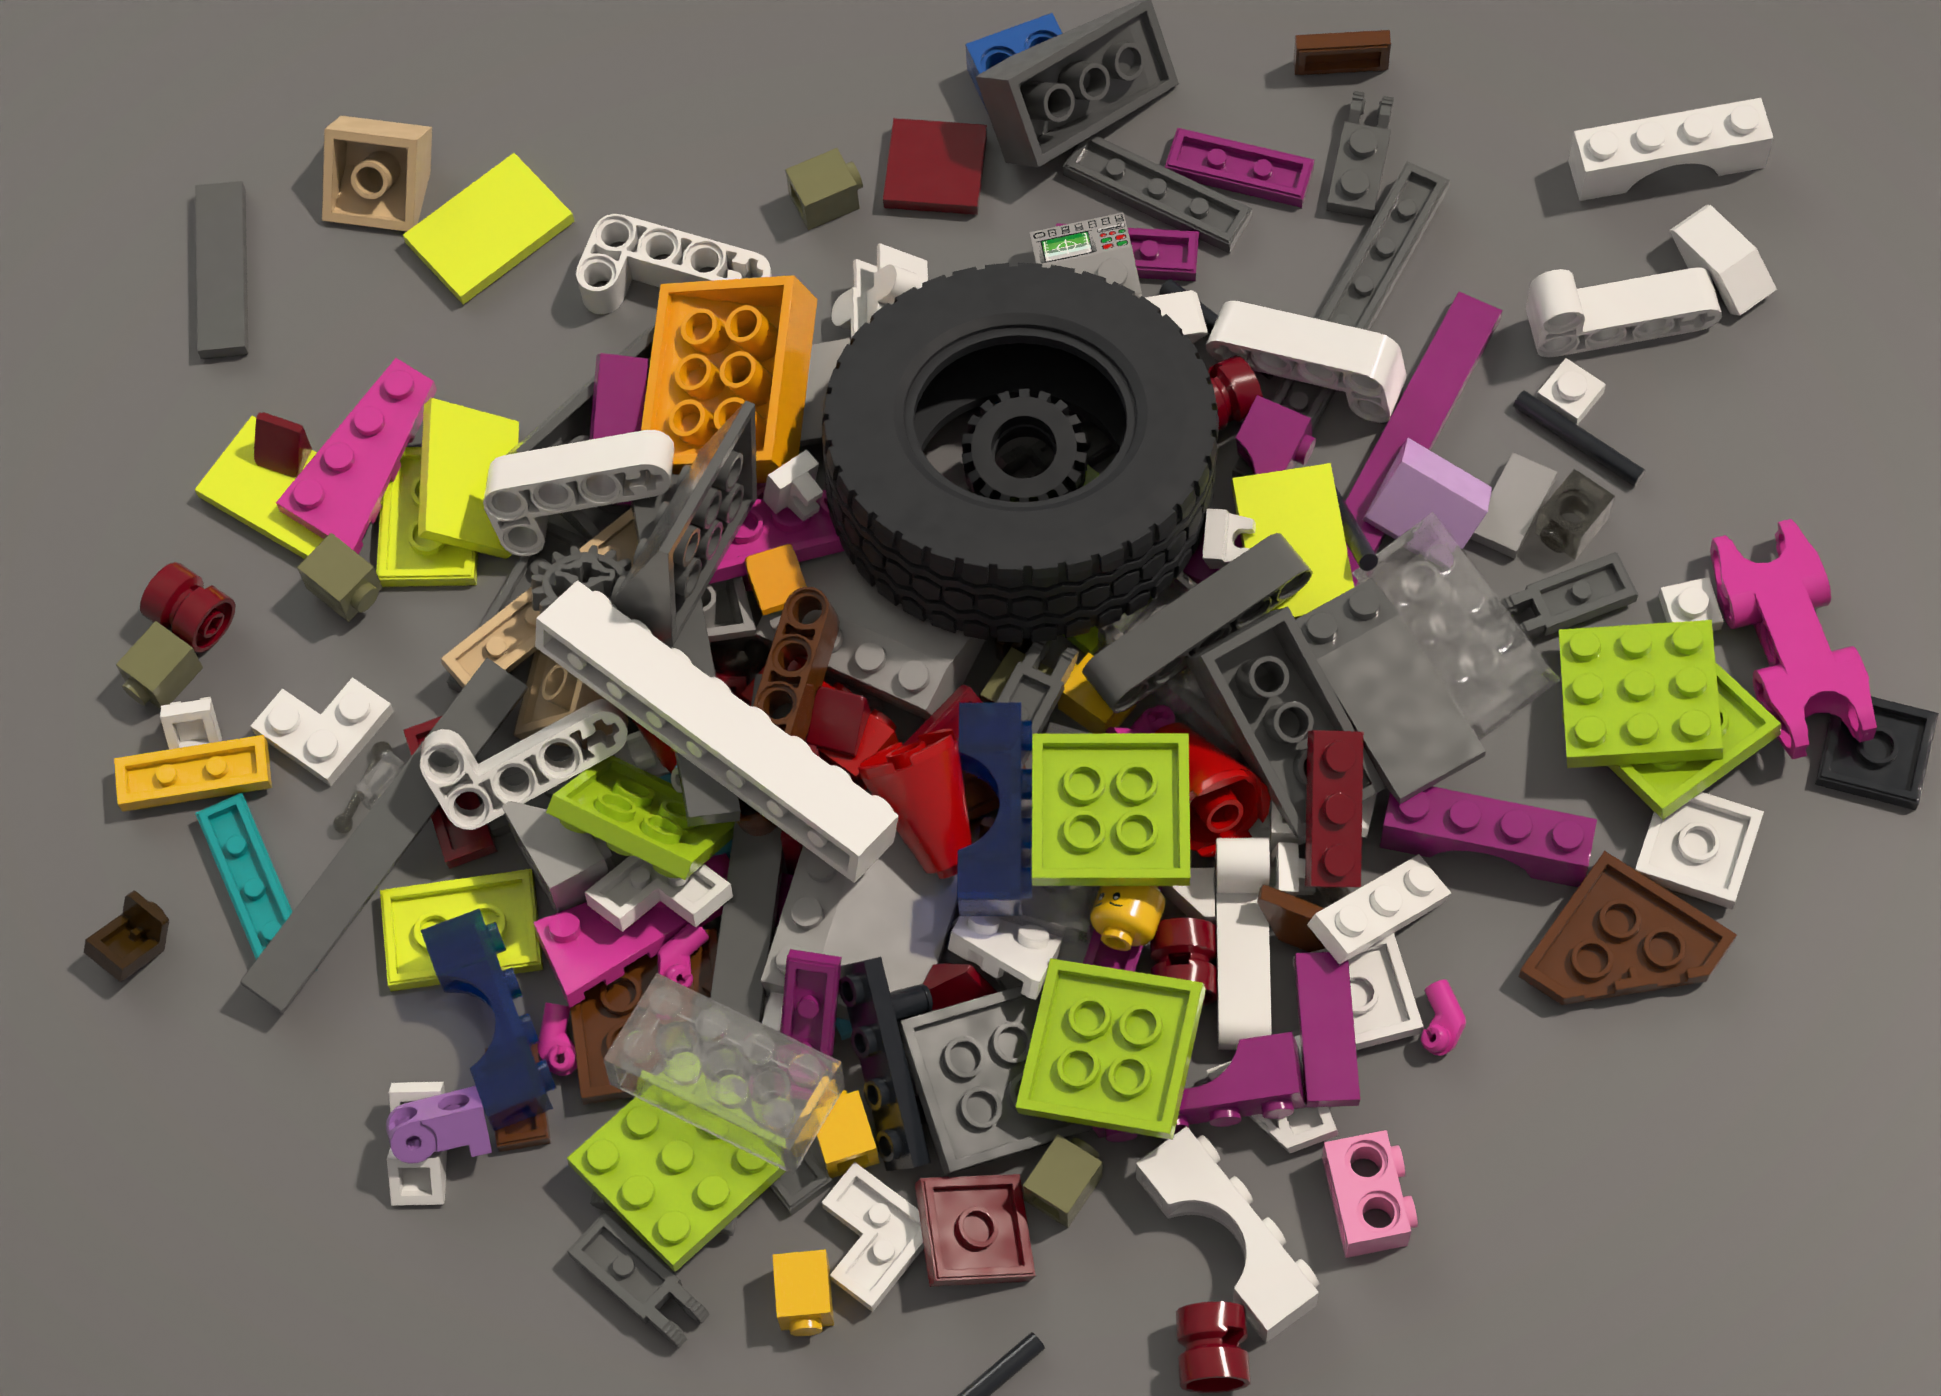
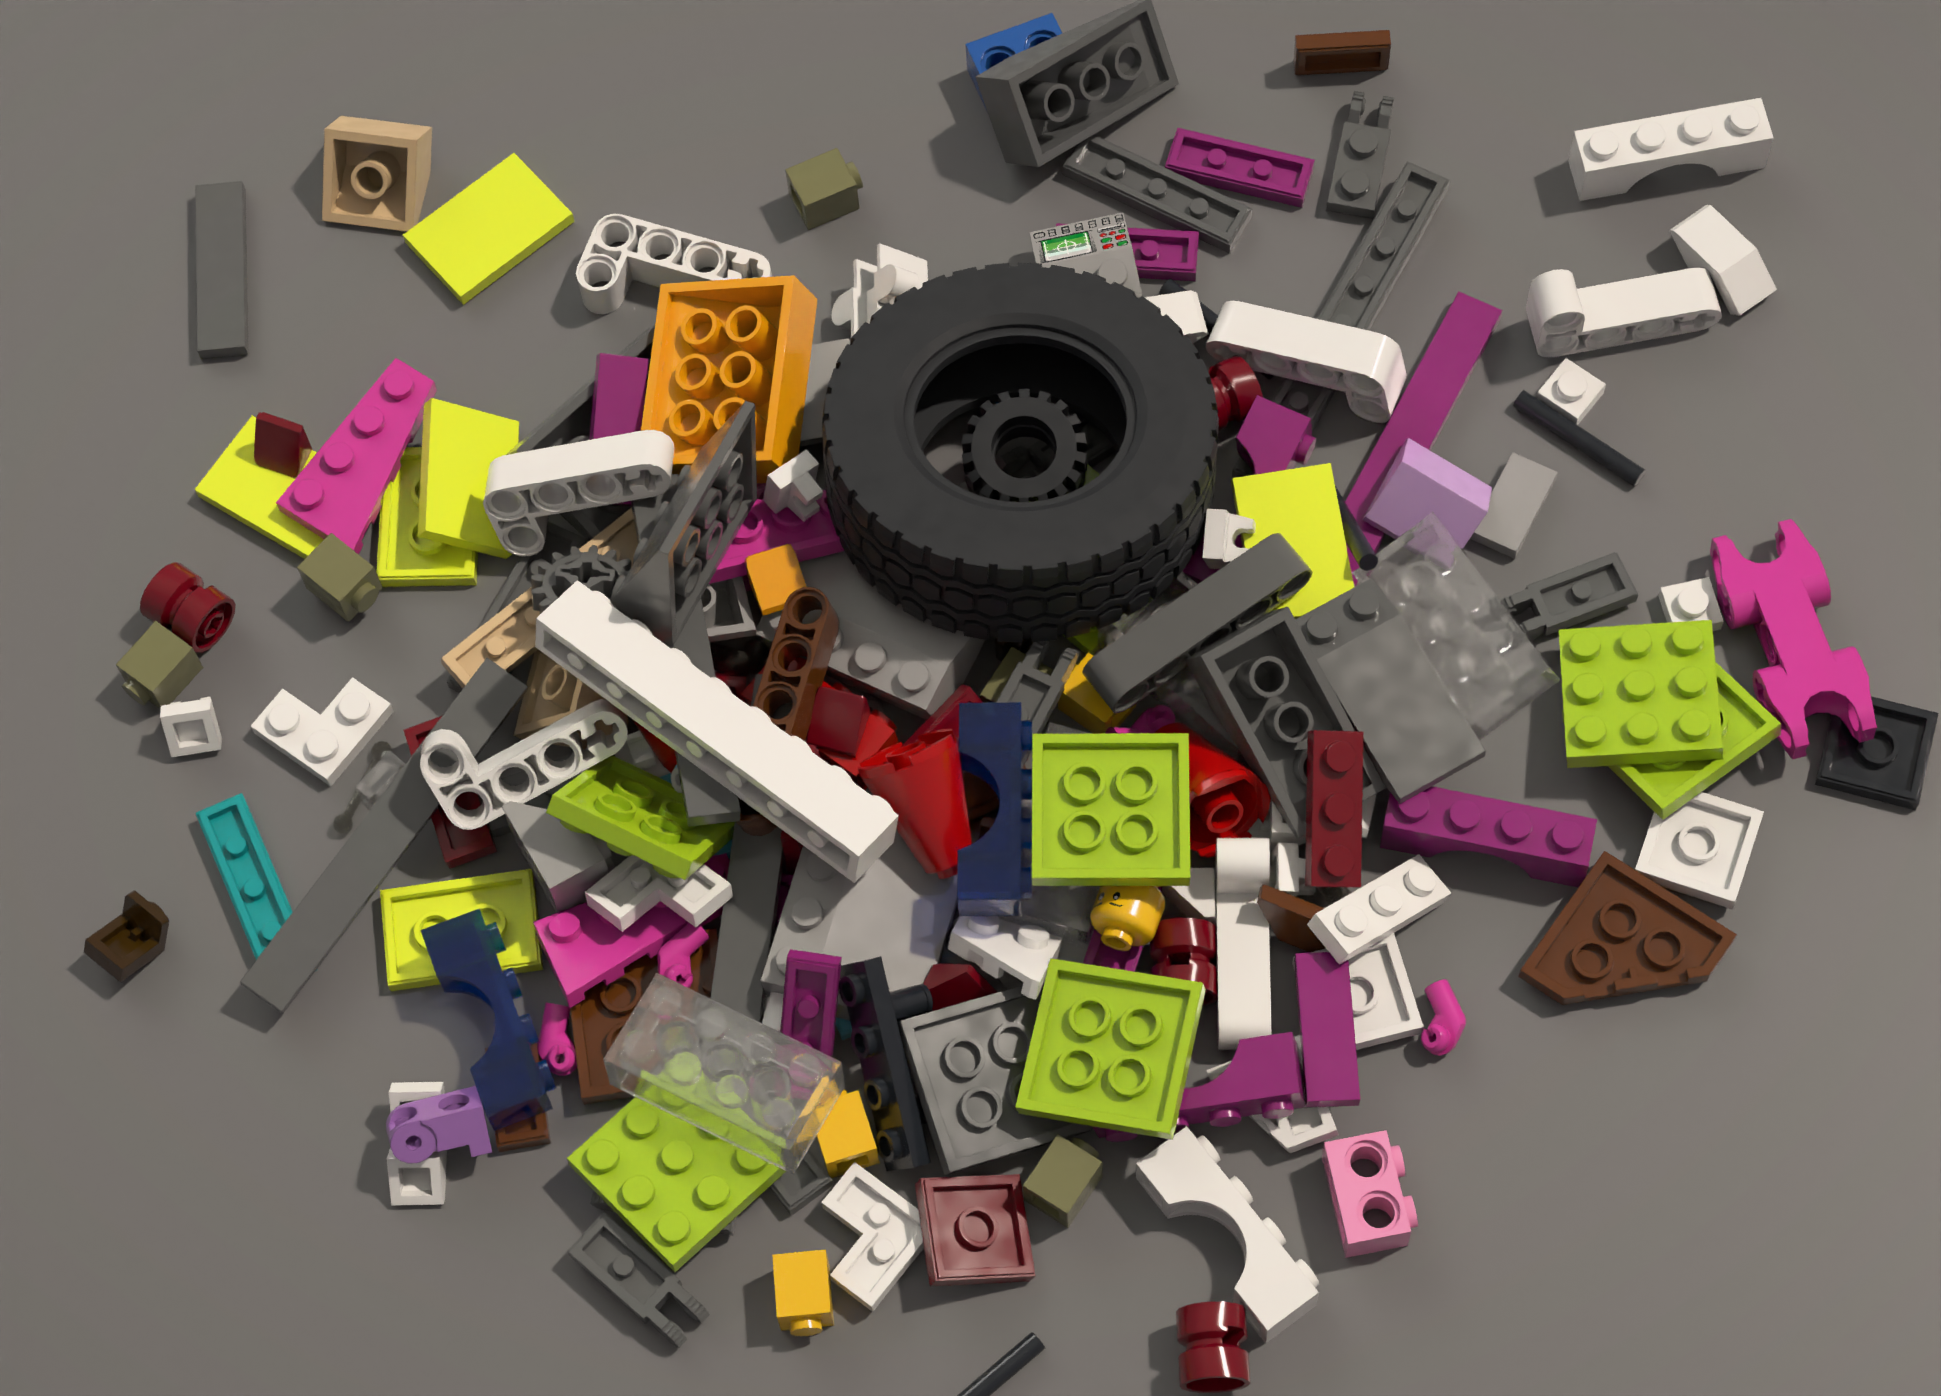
yellow plate [114,735,272,812] -> none
dark red tile [883,118,987,215] -> none
clear smoke brick [1535,469,1615,560] -> none

